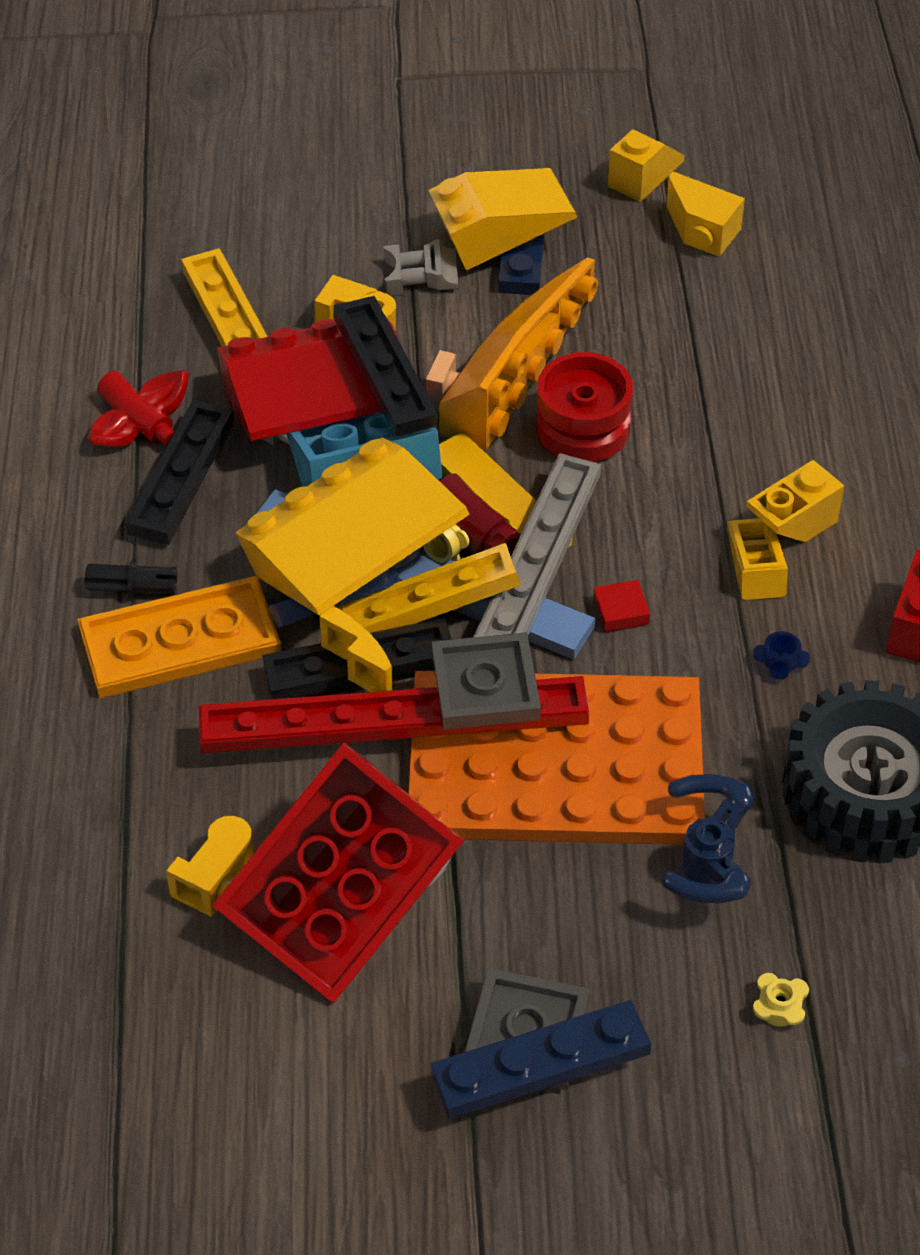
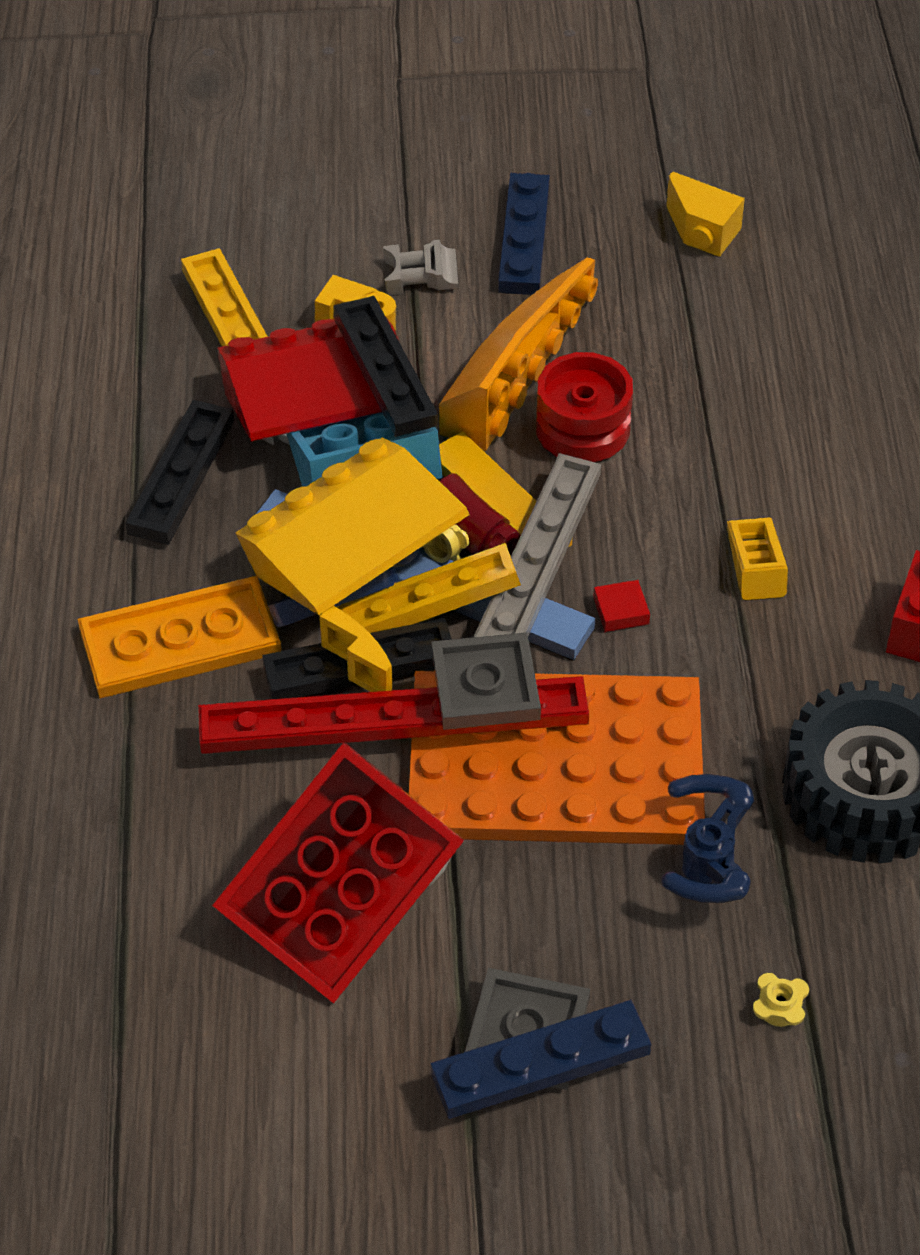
black axle [84,561,178,598] -> none
red plant [88,370,189,447] -> none
yellow leg [166,816,253,917] -> none
light nougat plate [426,350,460,412] -> none
yellow slope [428,168,577,270] -> none
yellow slope [608,129,685,202] -> none
yellow slope [746,460,845,542] -> none
clear blue plate [753,631,810,680] -> none

